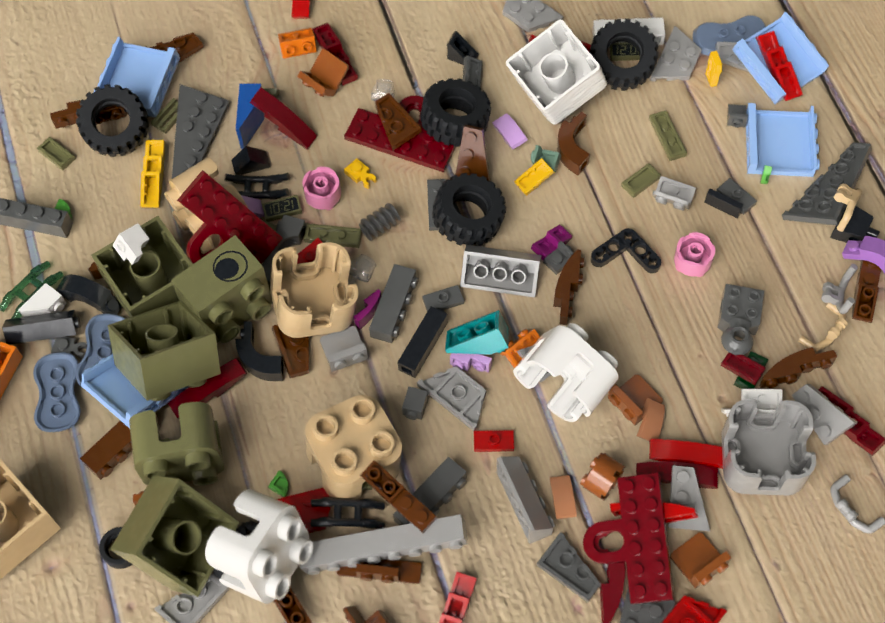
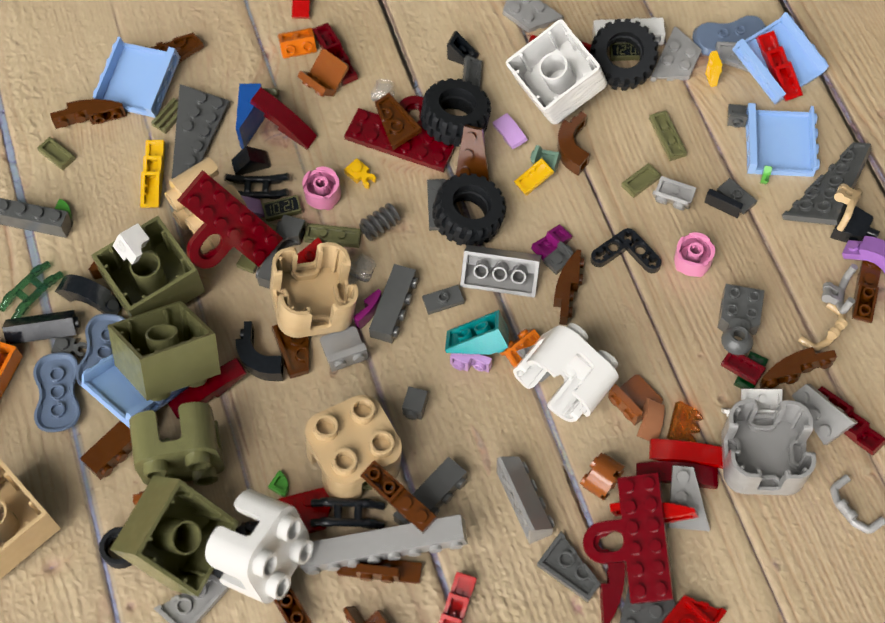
white slope [18,283,67,317] -> none
black tyre [76,84,149,157] -> none
olive brick [171,235,273,343] -> none
black brick [397,306,448,378] -> none
light grey wing [417,366,486,431] -> none
red plate [474,430,514,452] -> none
nougat slope [550,475,577,519] -> none
dark orange bracket [670,533,731,589] -> none
none -> clear orange plate [667,401,703,442]

